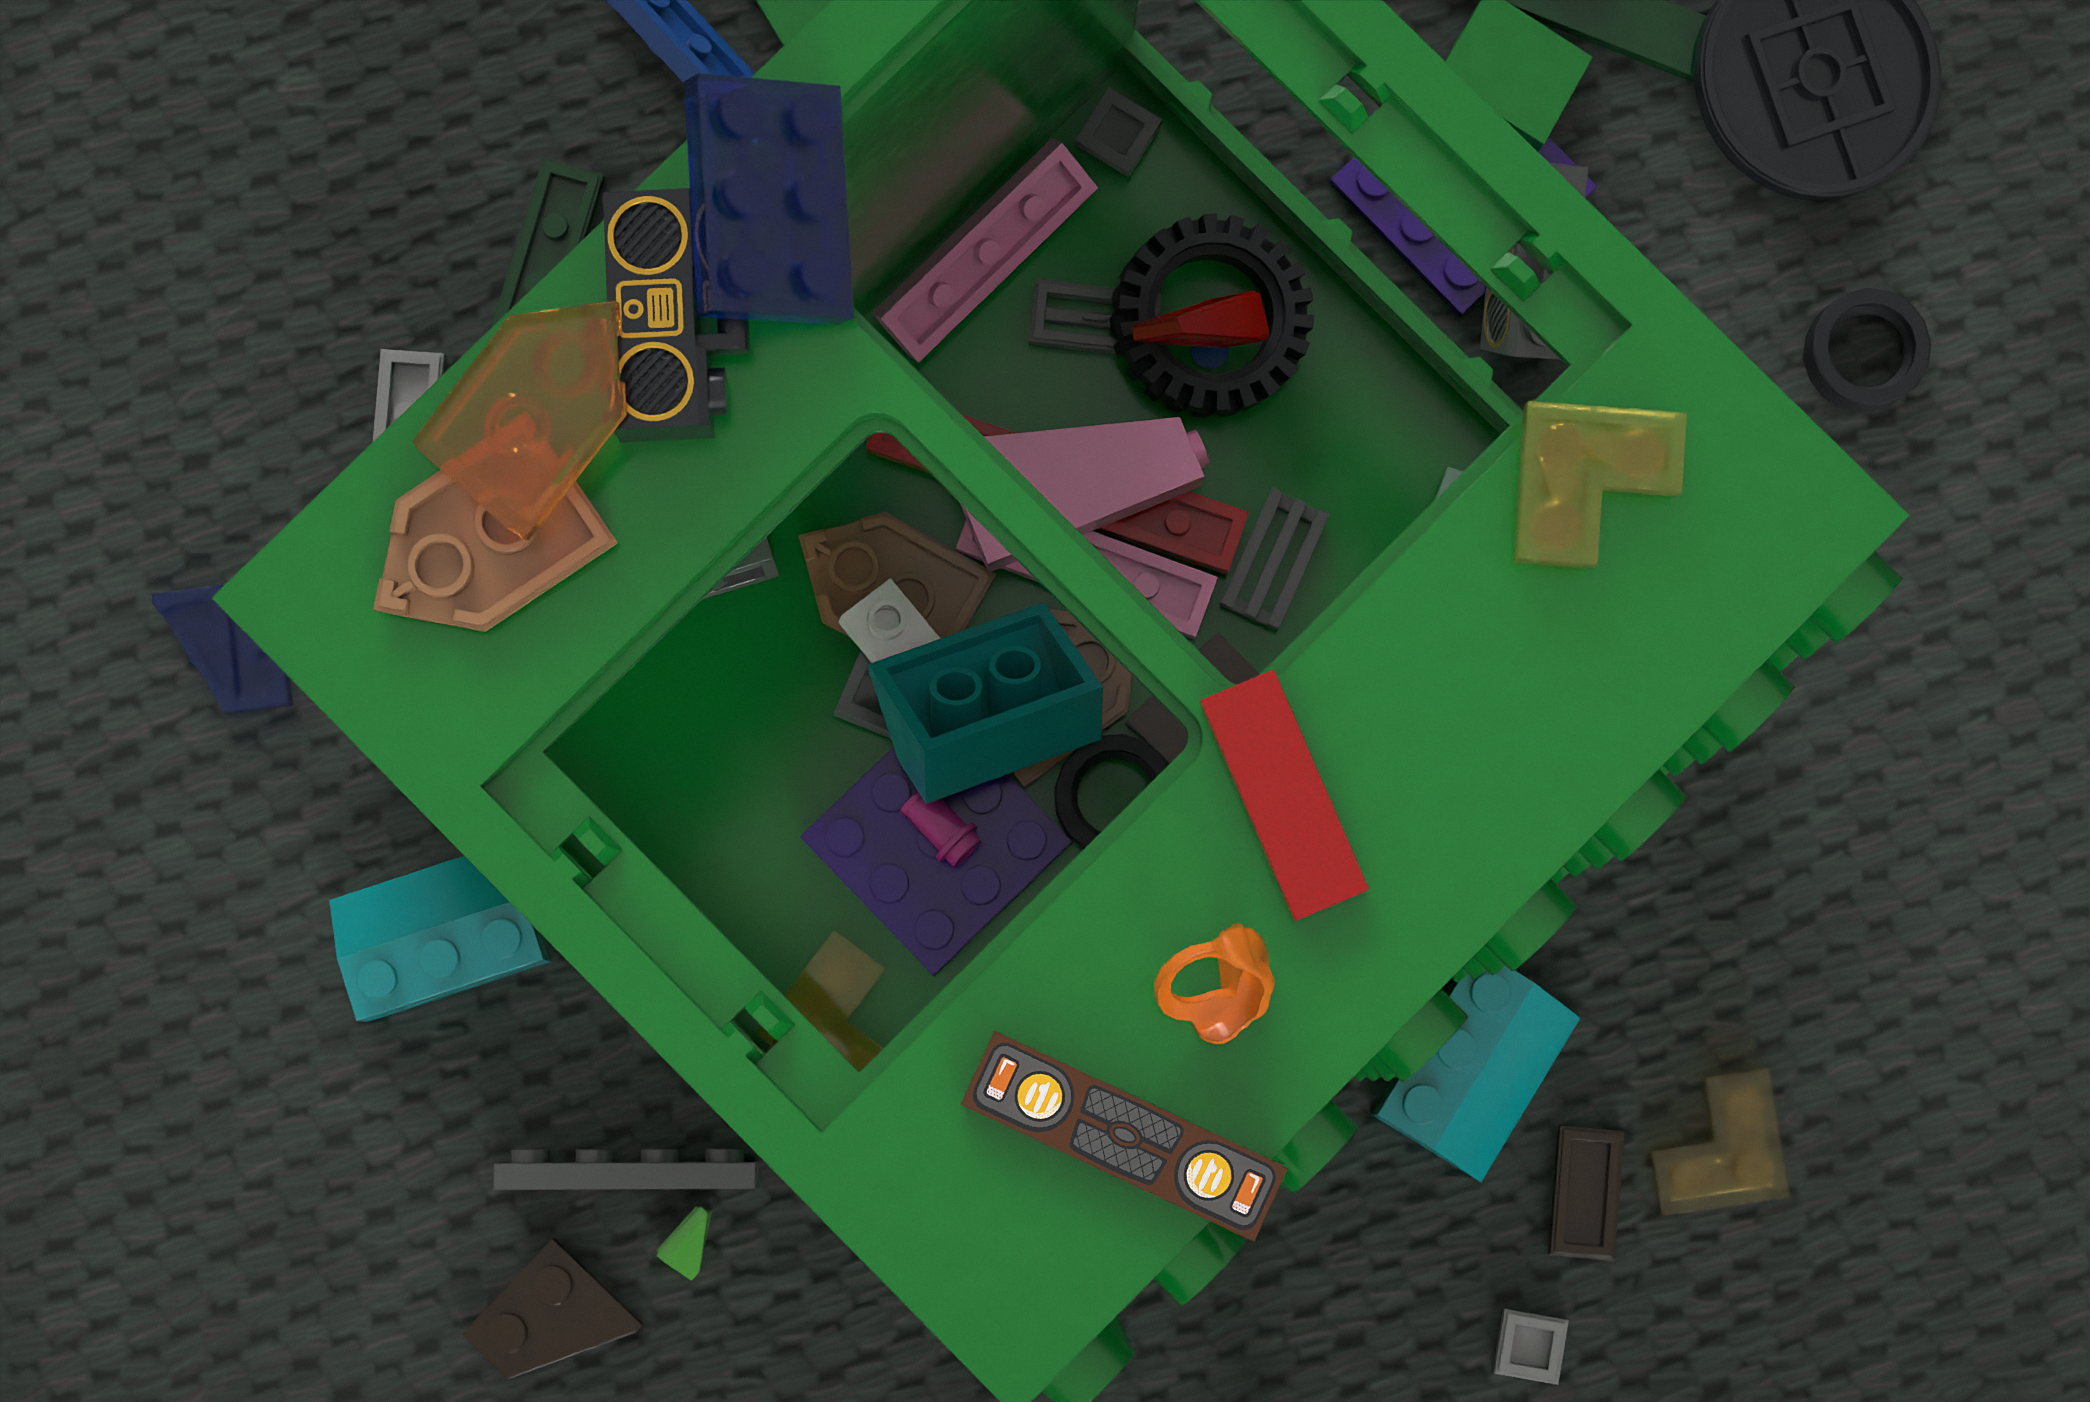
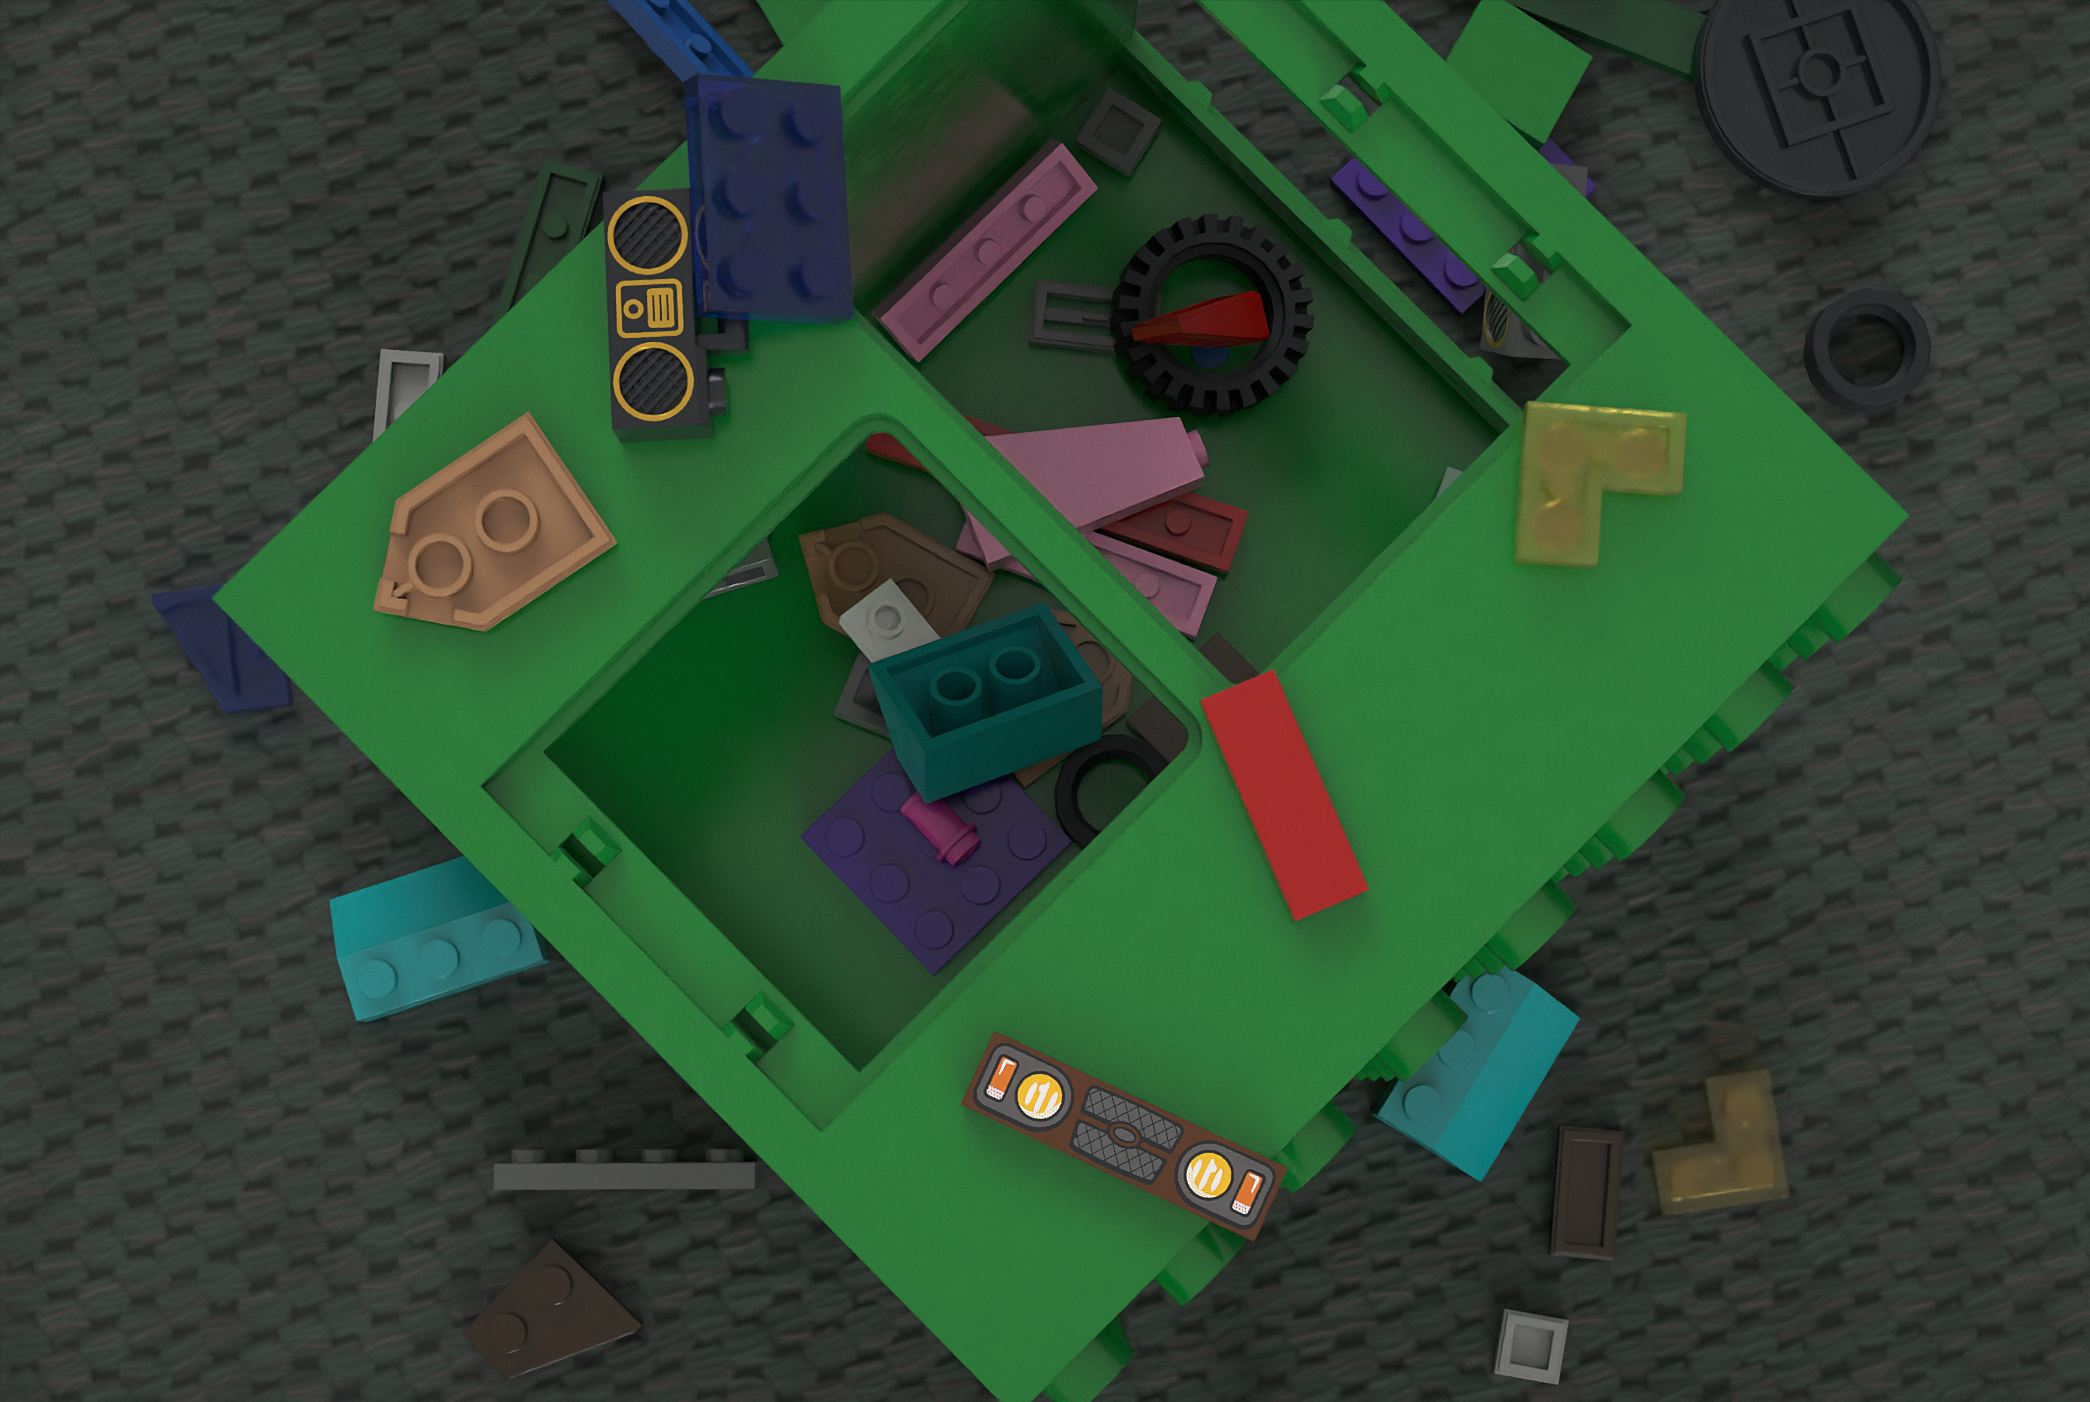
clear orange tile [413,301,627,541] -> none
bright green slope [656,1205,712,1281] -> none
clear yellow plate [756,930,886,1072] -> none
orange piece [1154,924,1275,1045] -> none
dark grey tile [1220,488,1330,631] -> none

